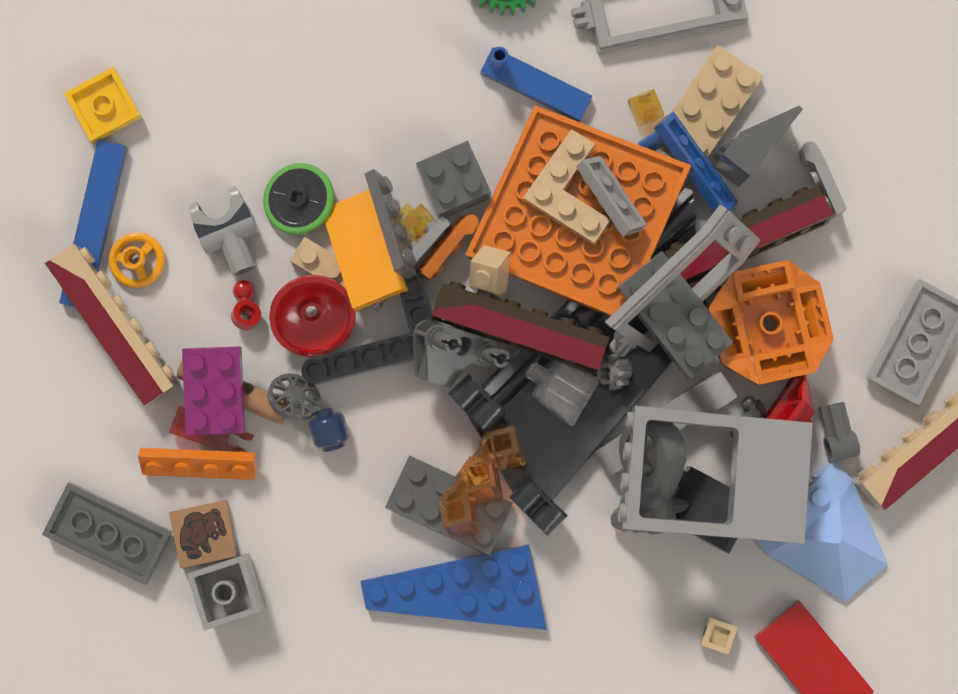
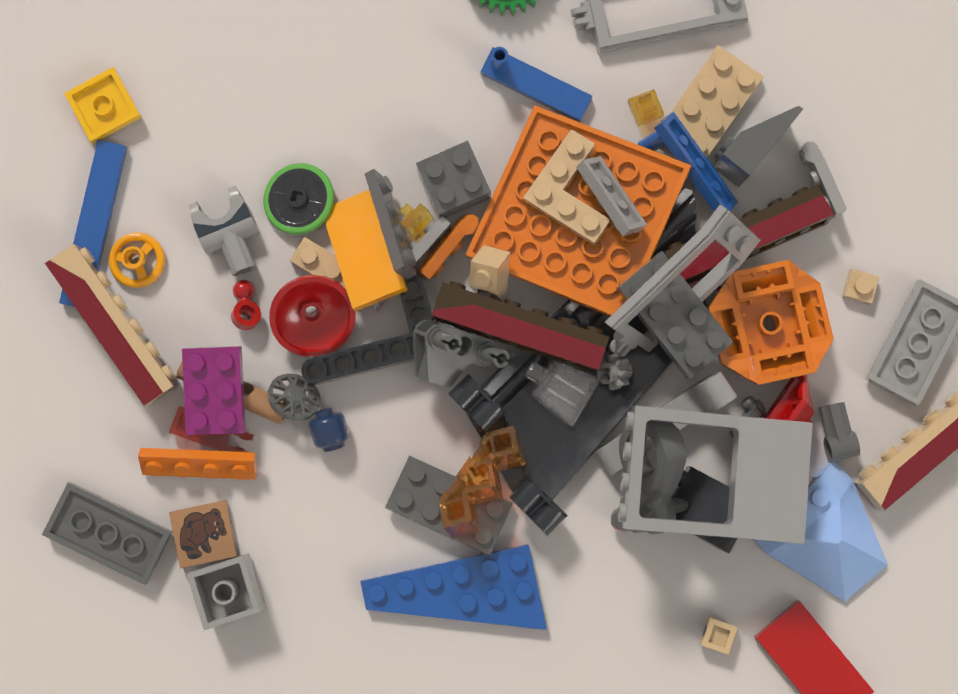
none -> tan plate [842,269,879,305]

